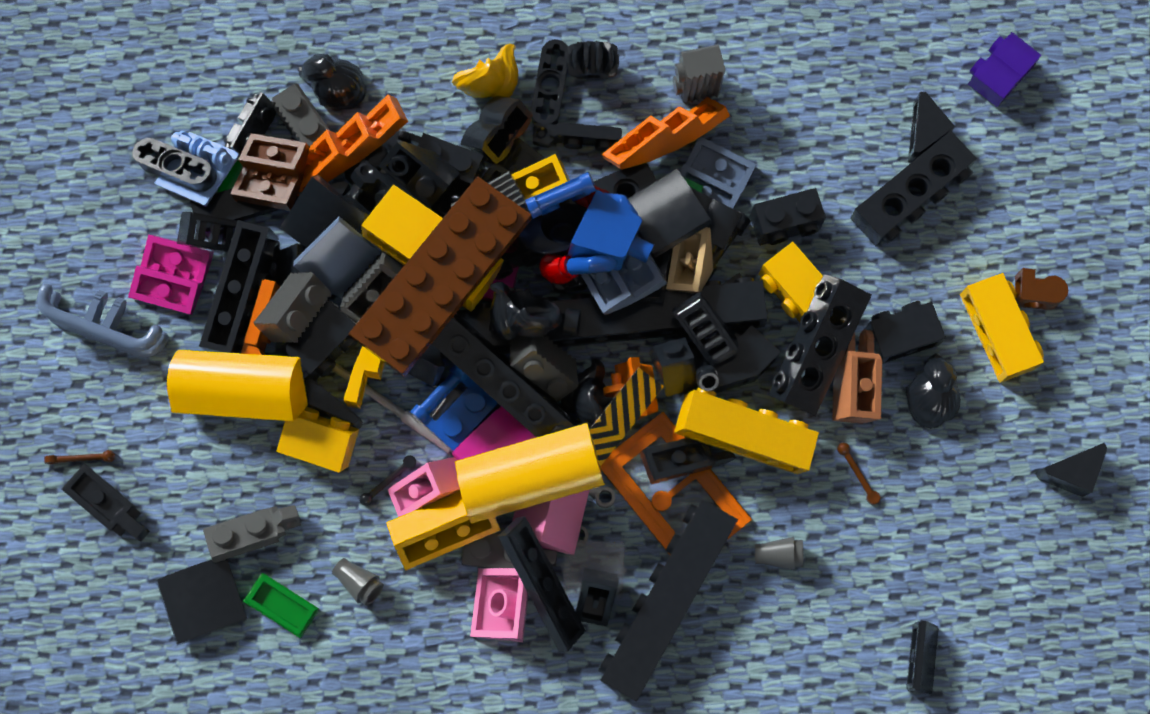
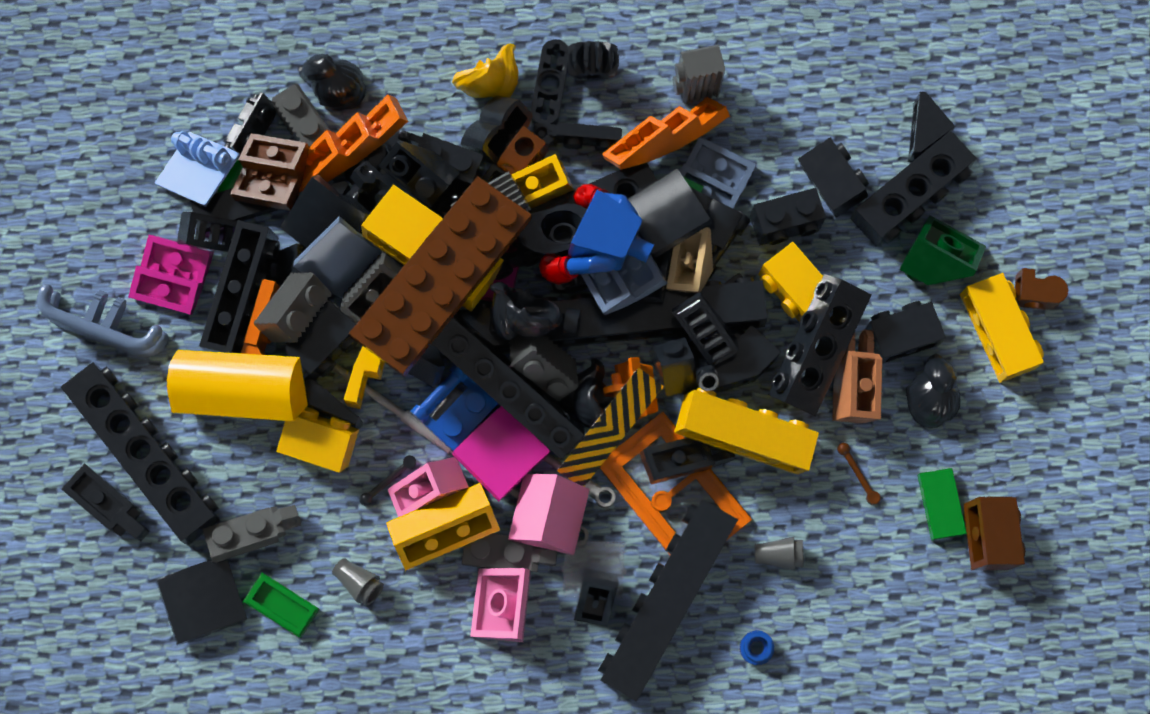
reddish brown hinge [44,450,116,464] -> none
black beam [132,138,217,192] -> none
yellow brick [455,423,604,524] -> none
black tile [498,516,586,652] -> none
blue plate [525,172,596,218] -> none
black slope [906,620,939,694] -> none
dark purple brick [968,32,1042,107] -> none
black slope [1035,443,1107,497] -> none
none -> black brick [61,362,220,546]
none -> reddish brown leg [497,126,549,174]
none -> blue plate [740,630,774,665]
none -> black brick [798,137,869,218]
none -> dark green slope [899,215,986,285]
none -> green tile [917,468,967,541]
none -> reddish brown brick [963,497,1026,570]

